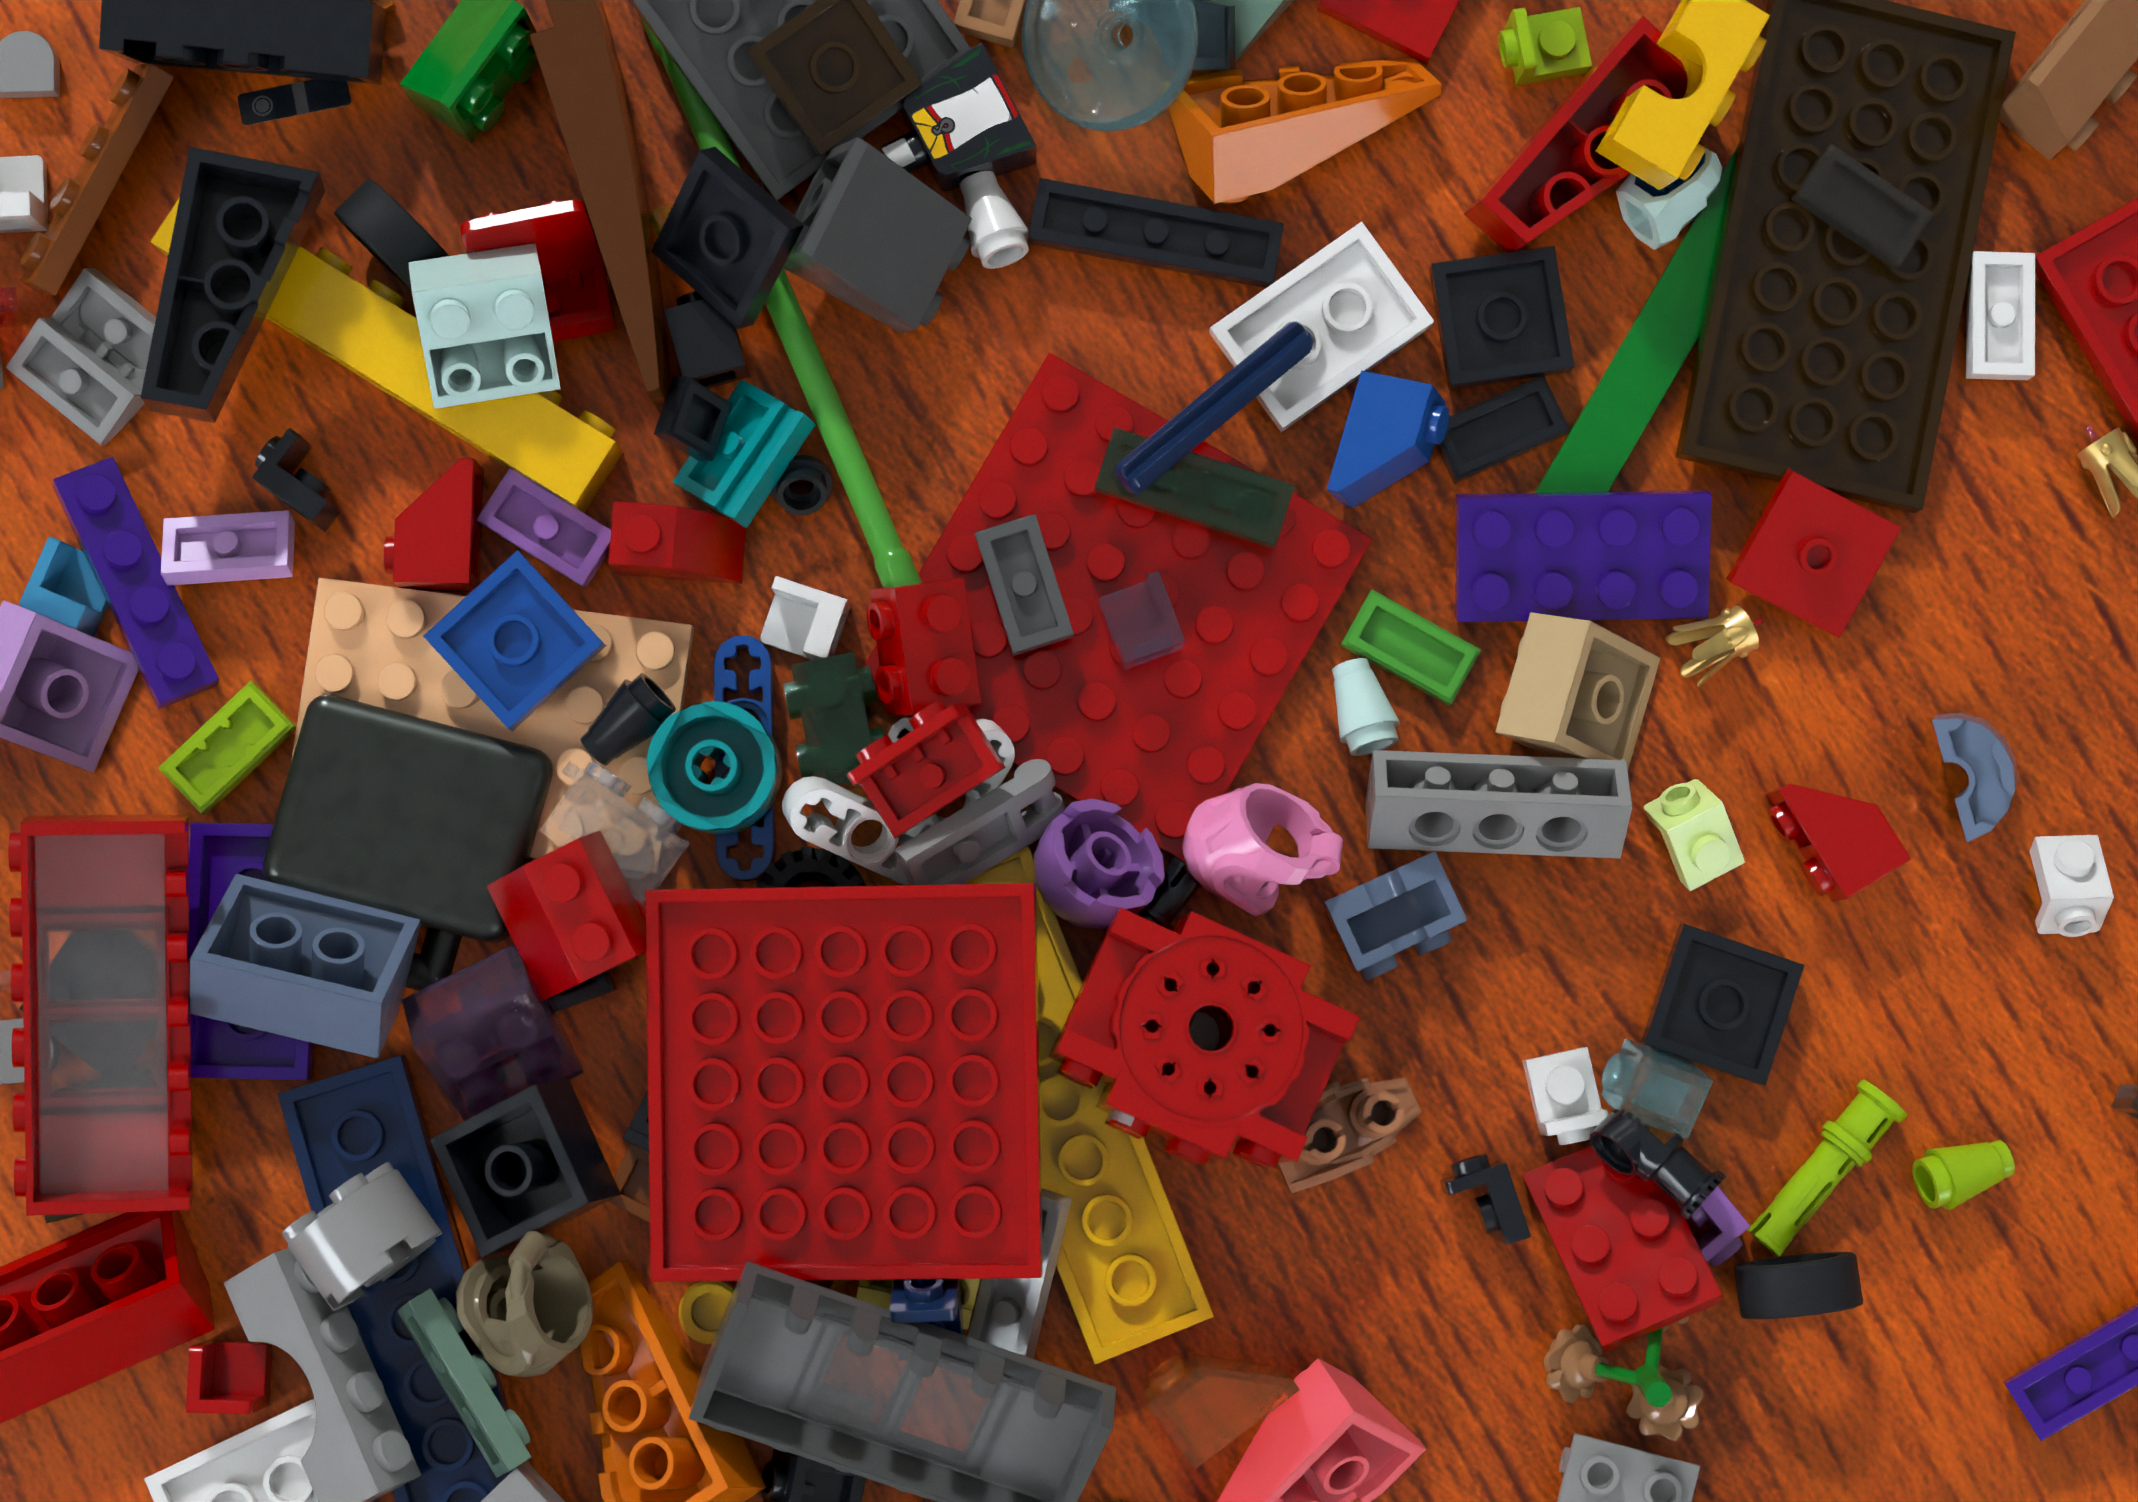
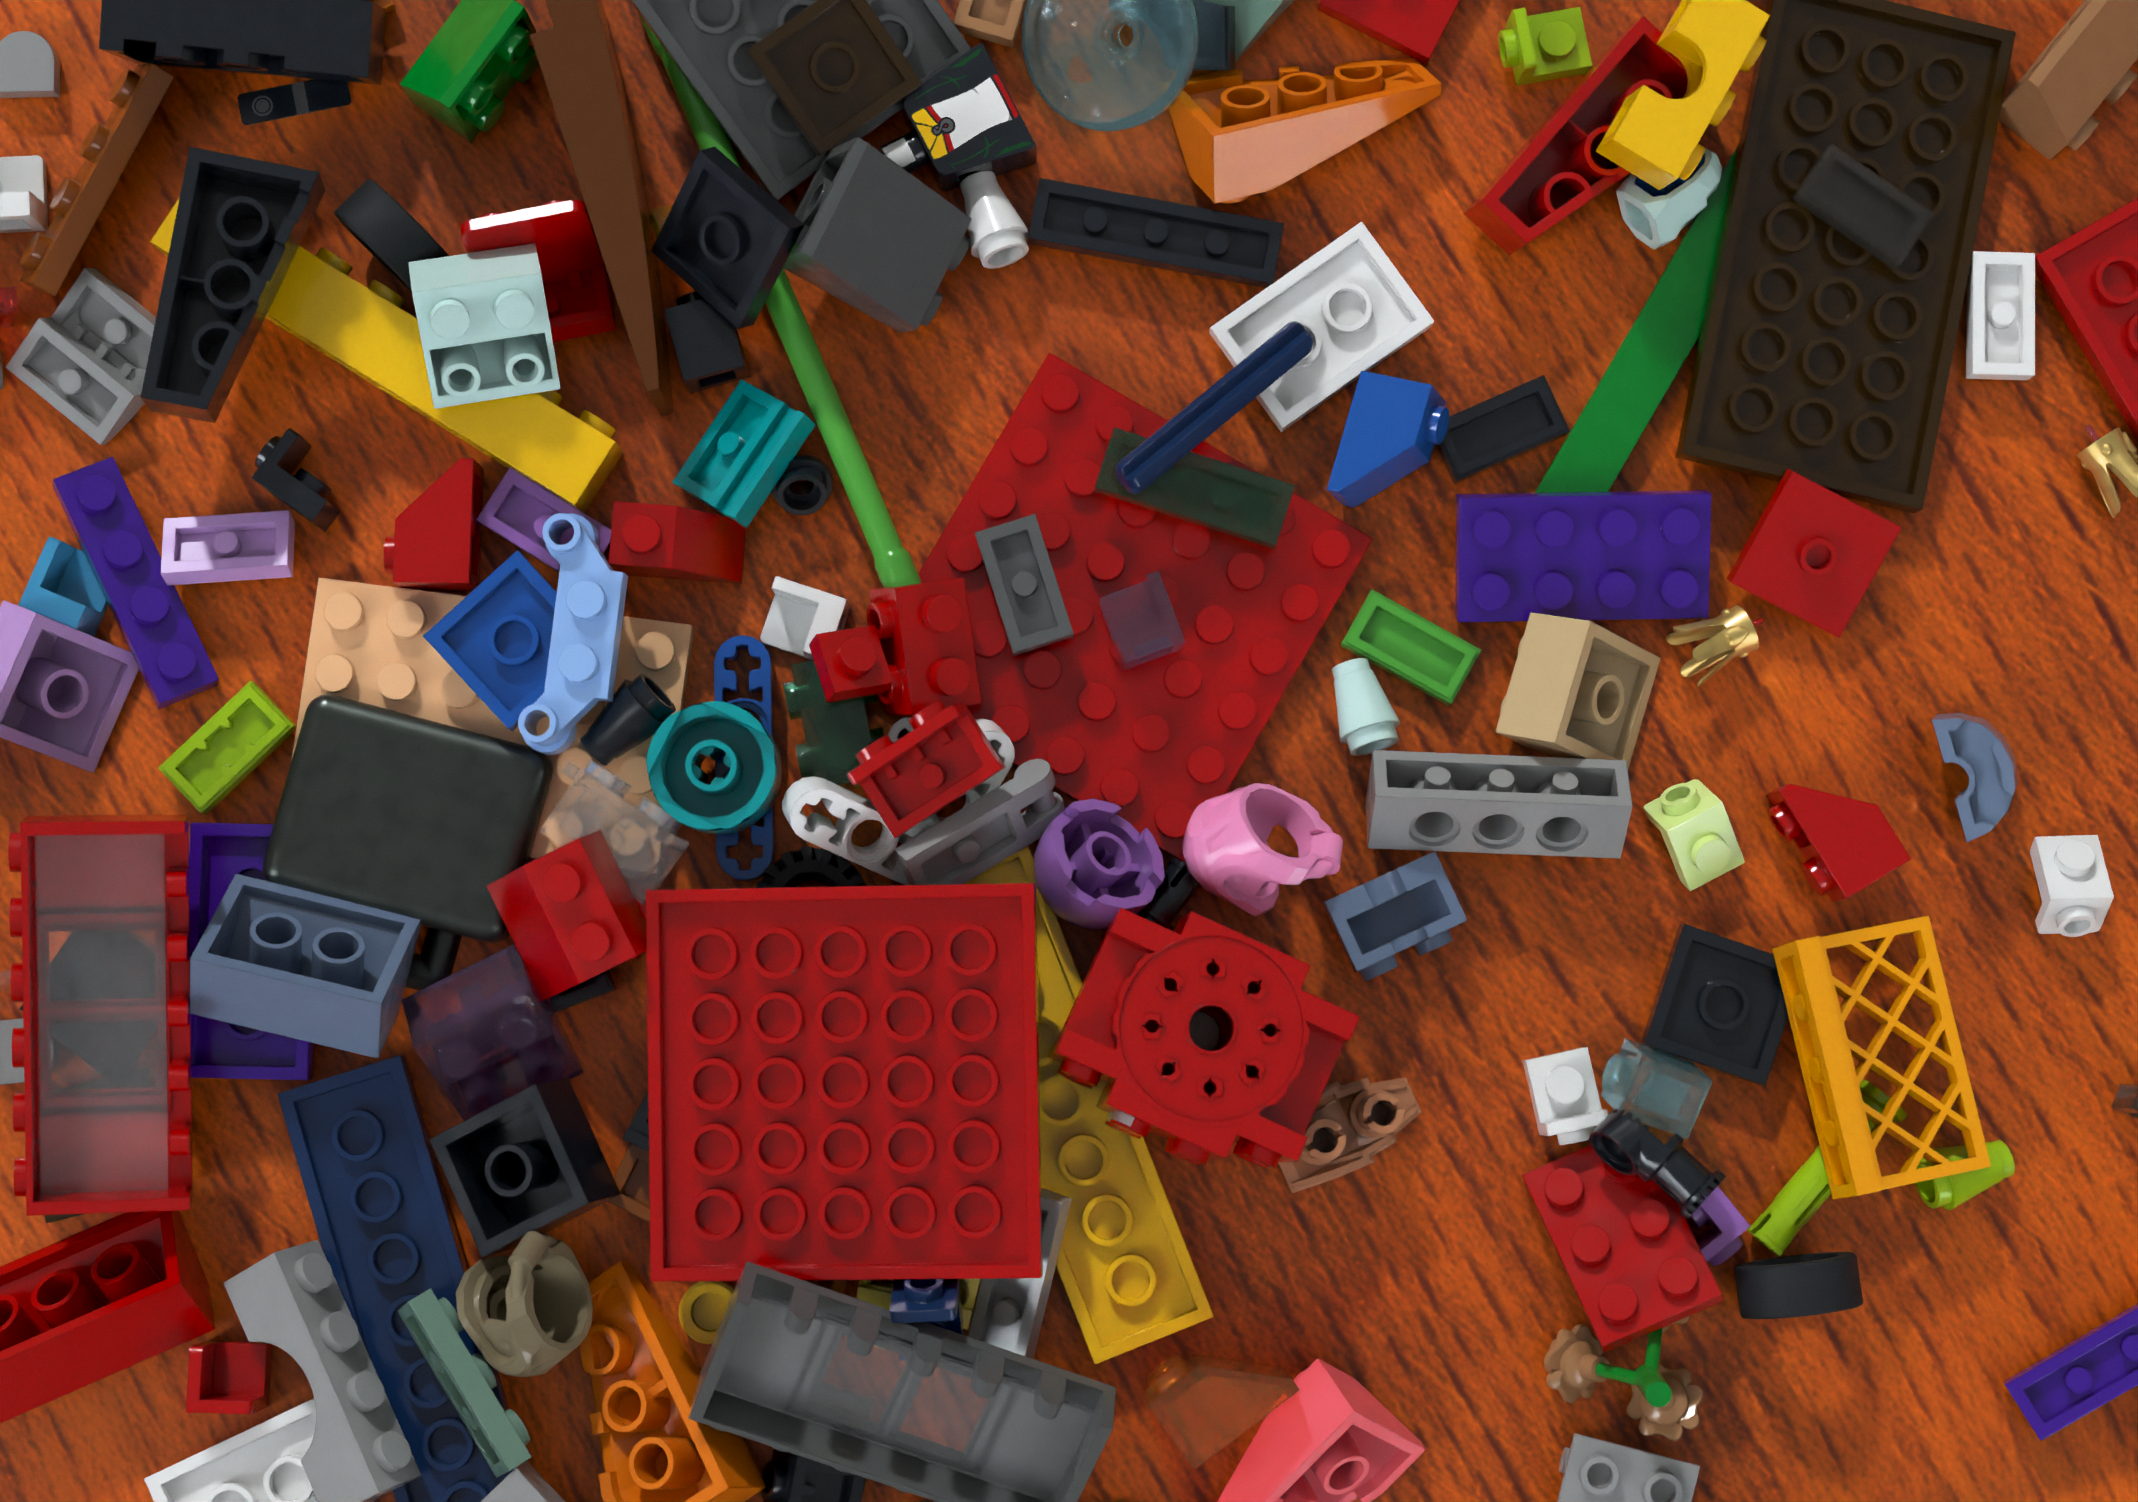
light grey brick [281,1162,442,1311] -> none
black tile [654,376,732,461] -> none
black plate [1429,246,1574,390] -> none
black bracket [1440,1153,1531,1245] -> none
none -> light blue plate [518,513,628,755]
none -> red plate [809,625,893,703]
none -> light orange fence [1772,915,1991,1200]

